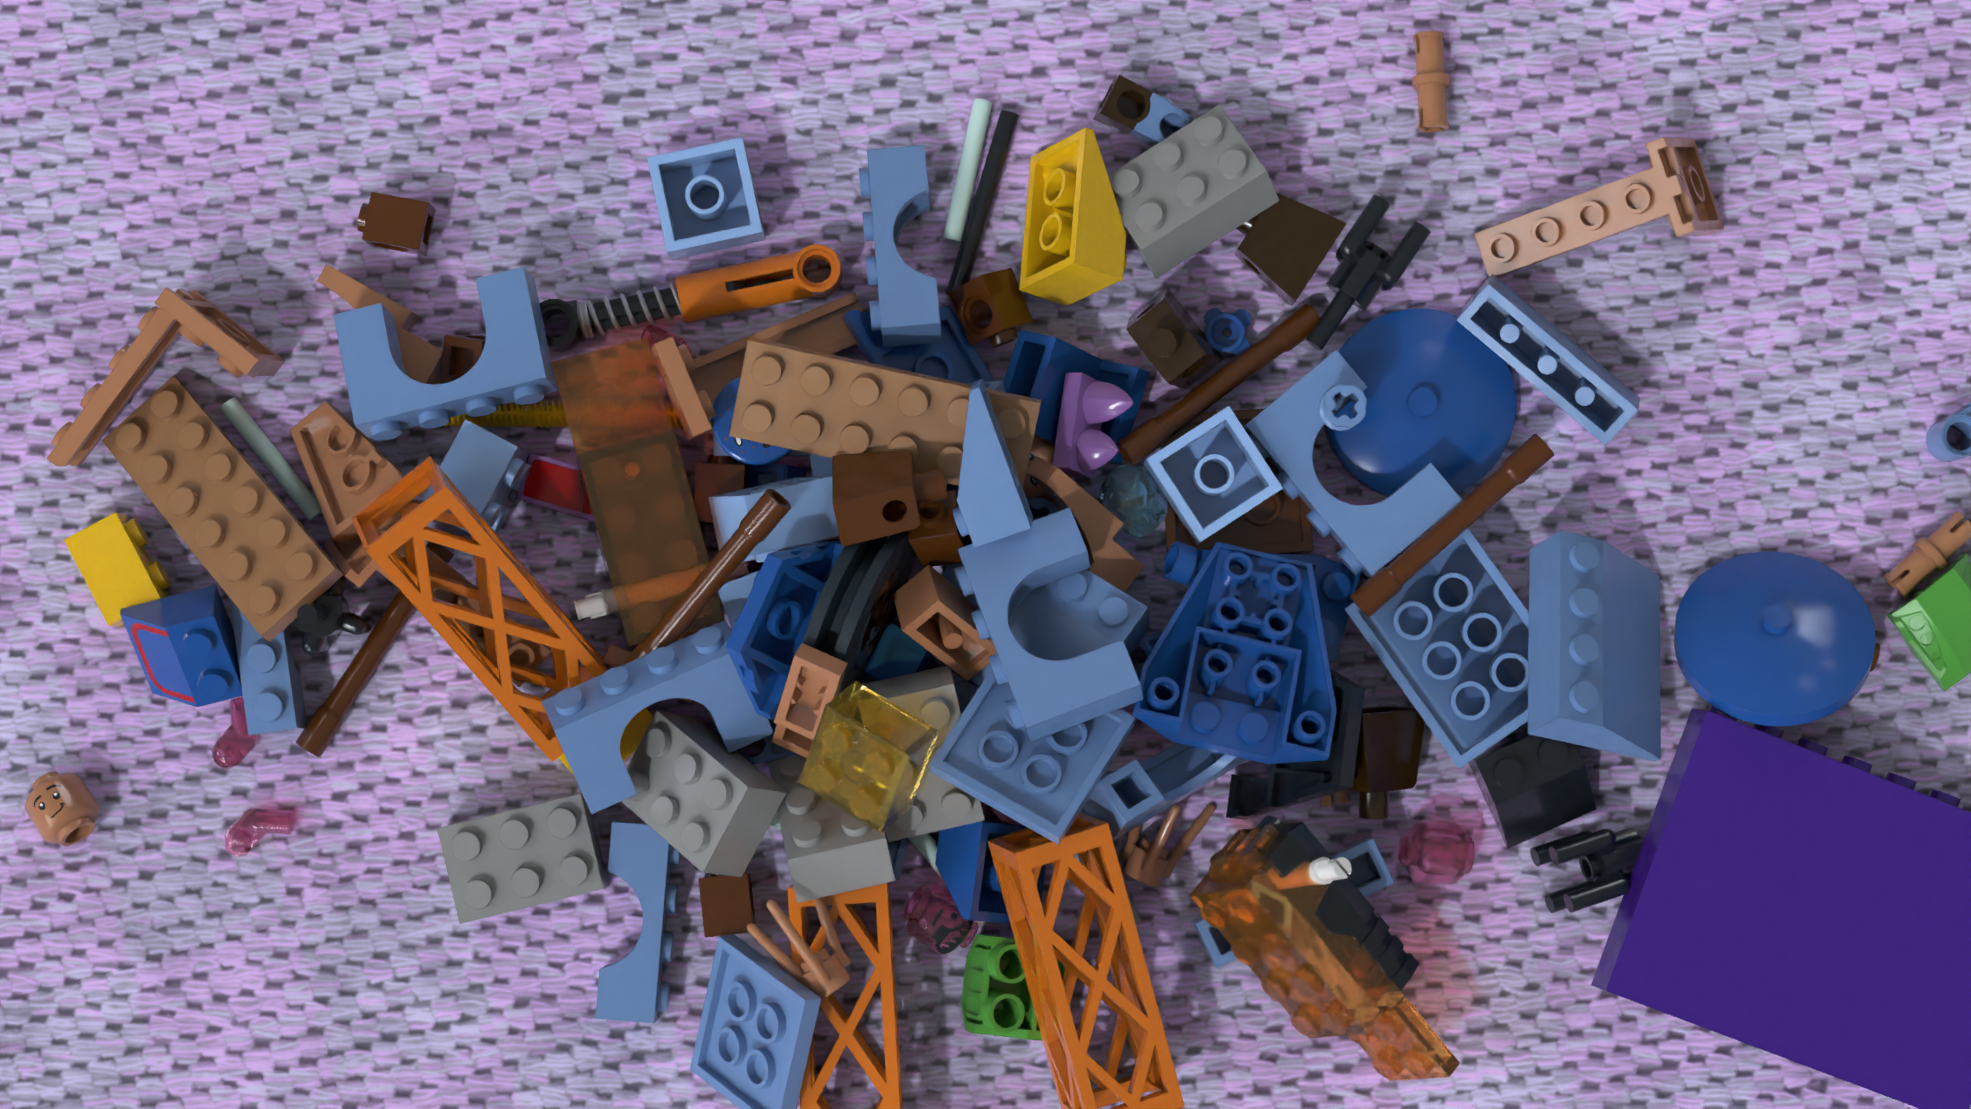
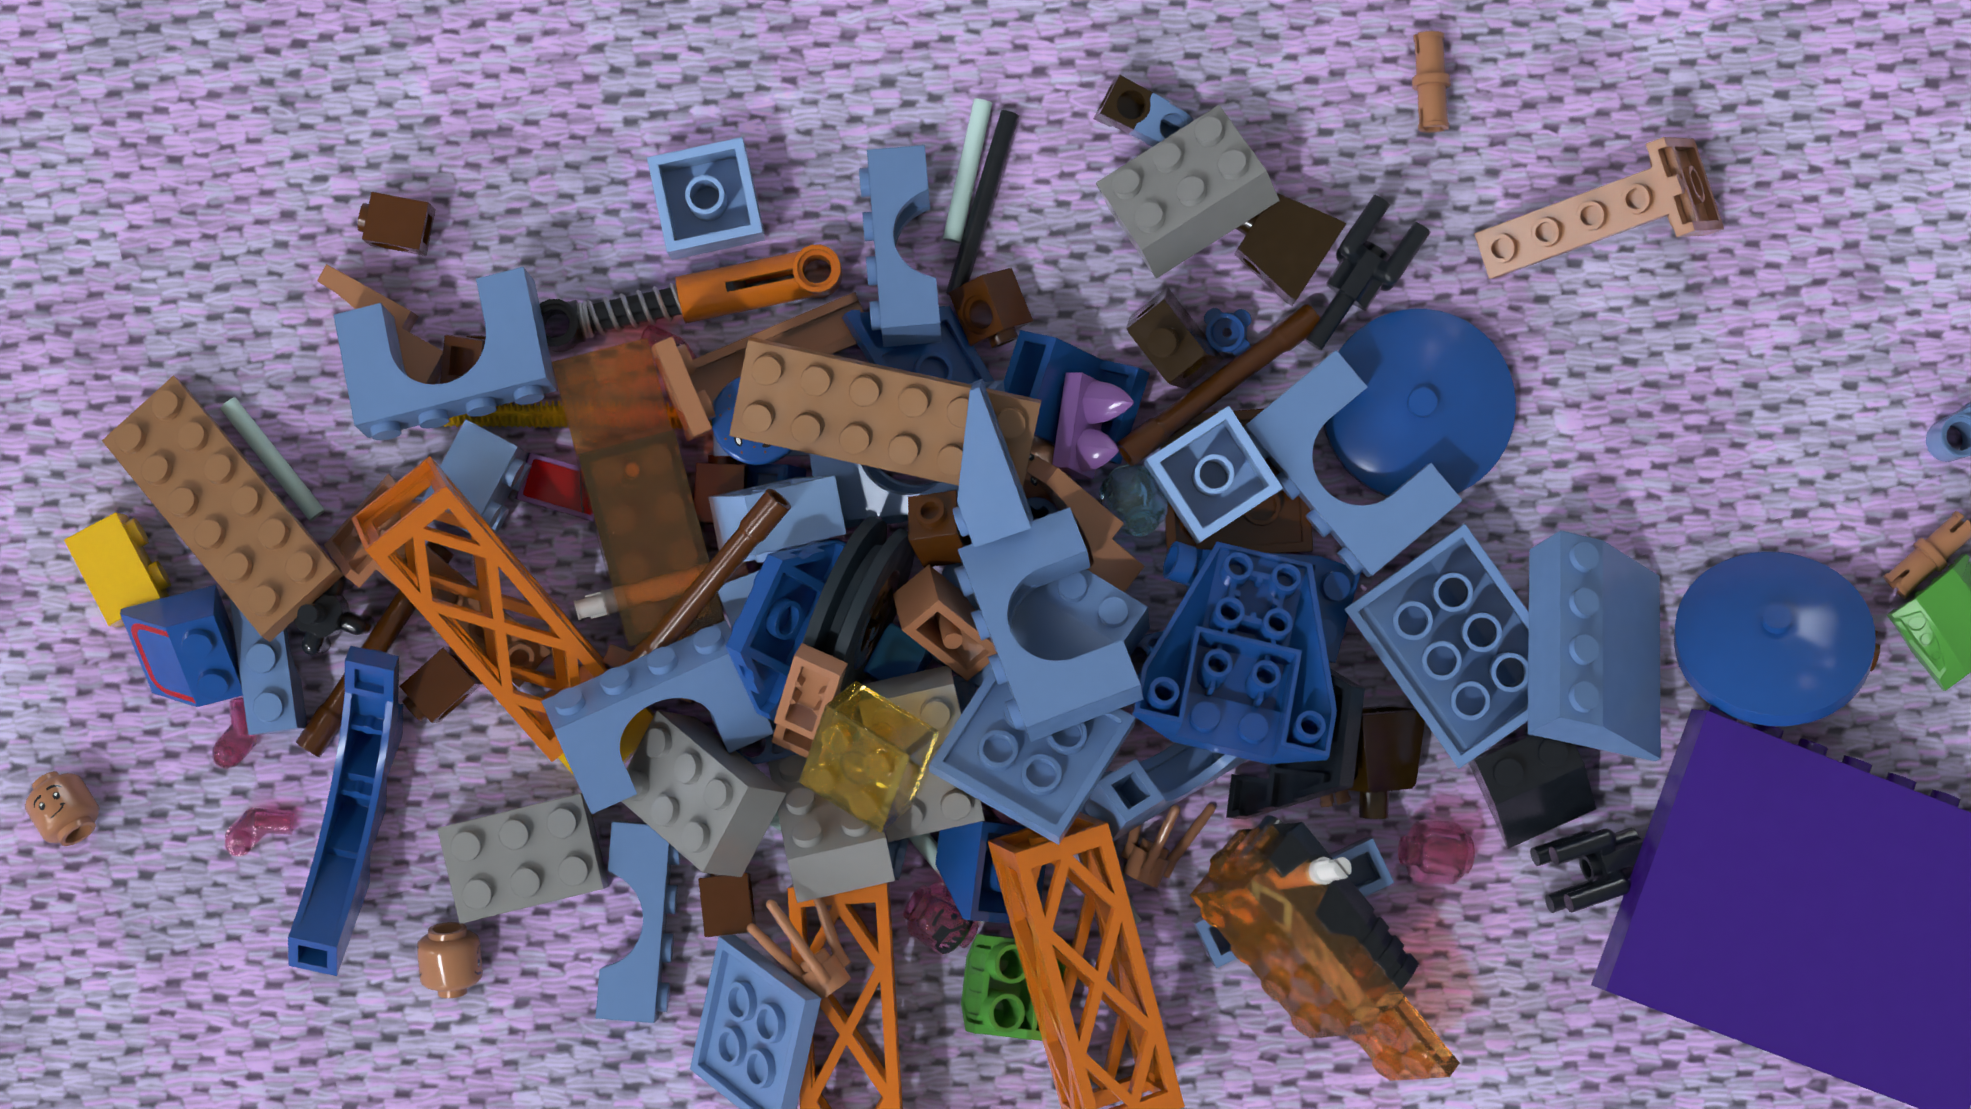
nougat bracket [46,287,285,467] -> none
nougat wing [290,402,405,545] -> none
reddish brown torso [832,450,948,546] -> none
yellow slope [1019,127,1127,306] -> none
medium blue bush [1318,384,1367,431] -> none
reddish brown piece [1349,434,1554,618] -> none
medium blue brick [1457,274,1640,446] -> none
none -> blue arch [288,646,403,976]
none -> reddish brown brick [399,647,482,723]
none -> nougat head [417,922,483,998]

